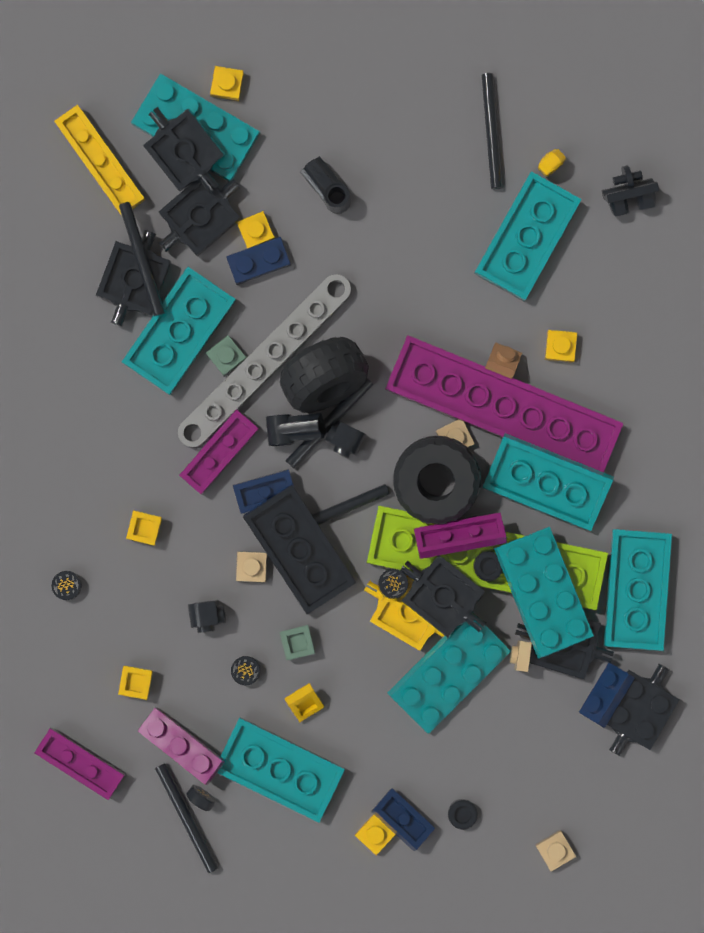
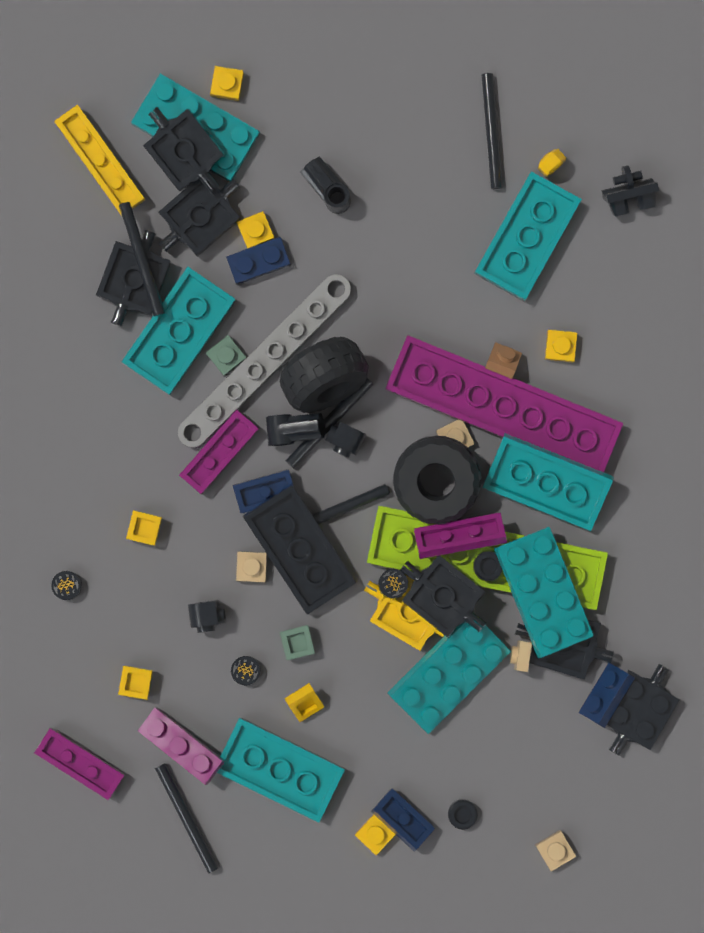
black tile [186,785,216,811] -> none
teal plate [604,529,672,651] -> none

